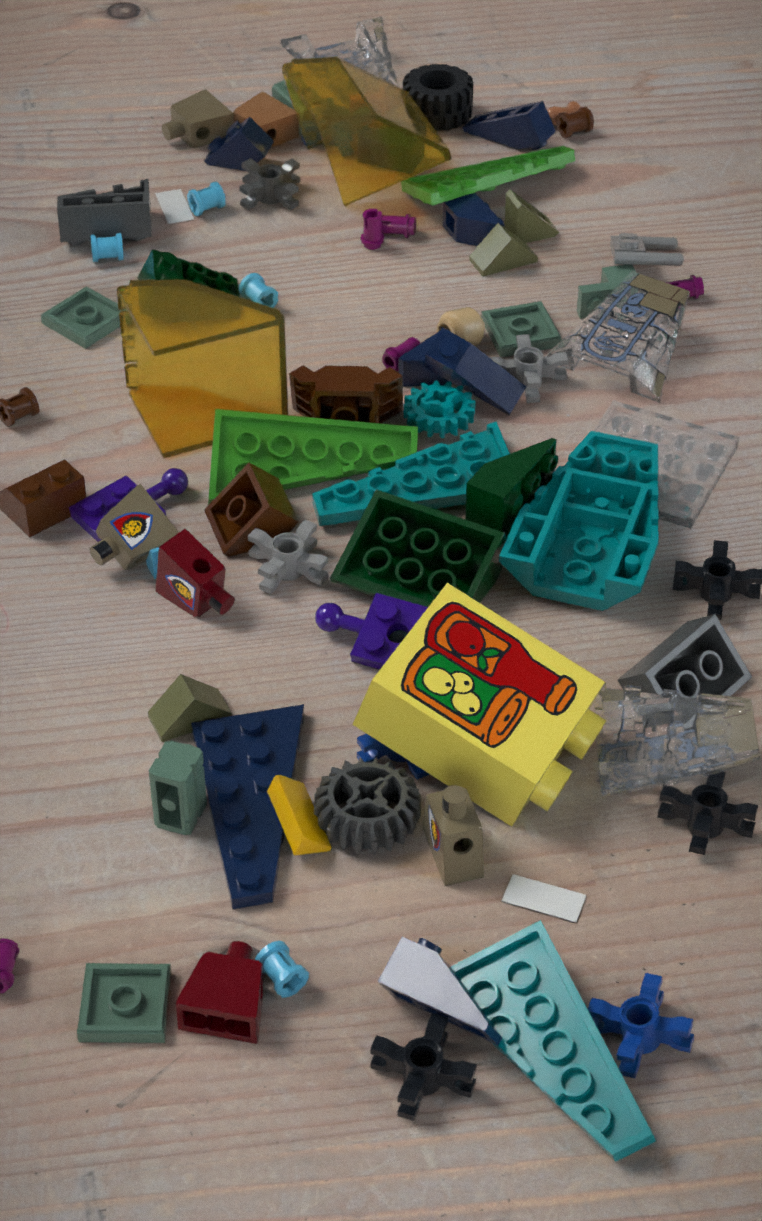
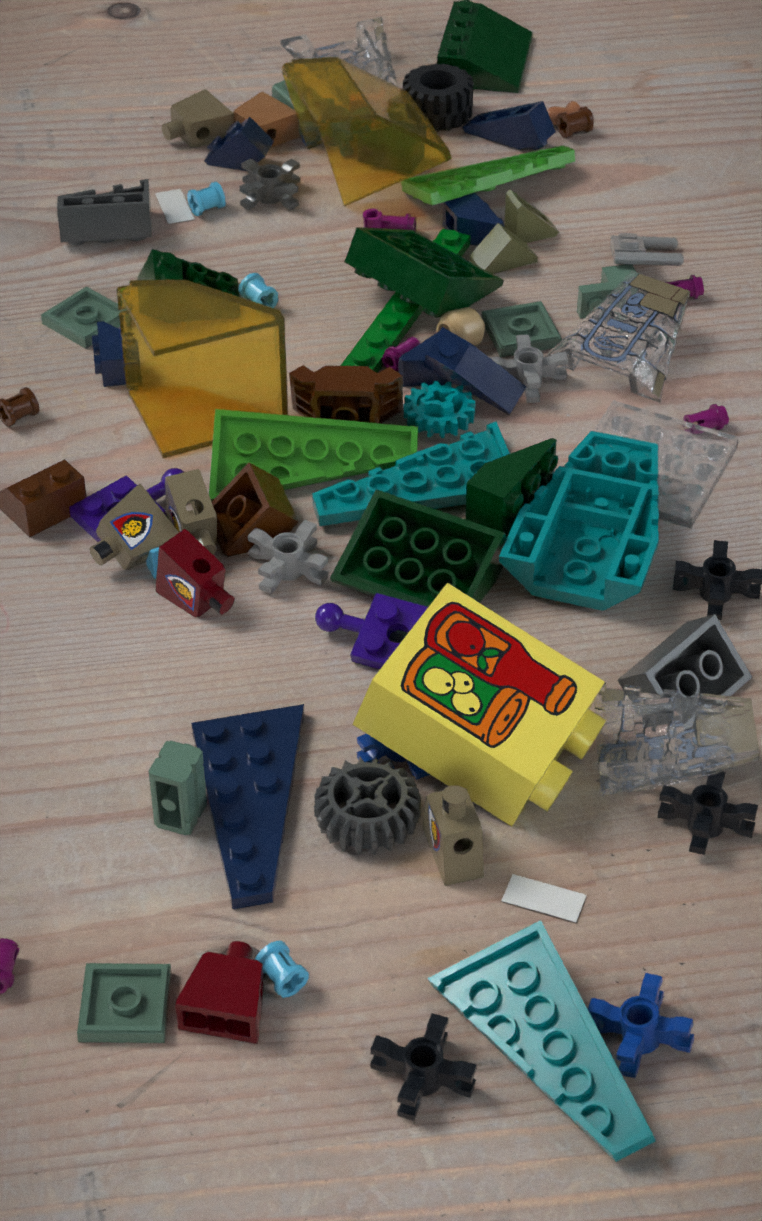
medium azure bush [90,233,124,262] -> none
olive slope [148,674,233,742] -> none
yellow slope [267,775,332,856] -> none
slope [377,937,502,1045] -> none
none -> dark blue slope [92,321,142,387]
none -> dark tan torso [165,469,217,555]
none -> green plate [341,229,470,373]
none -> dark green slope [344,227,504,318]
none -> dark green slope [437,0,533,93]
none -> magenta pin [683,404,729,436]

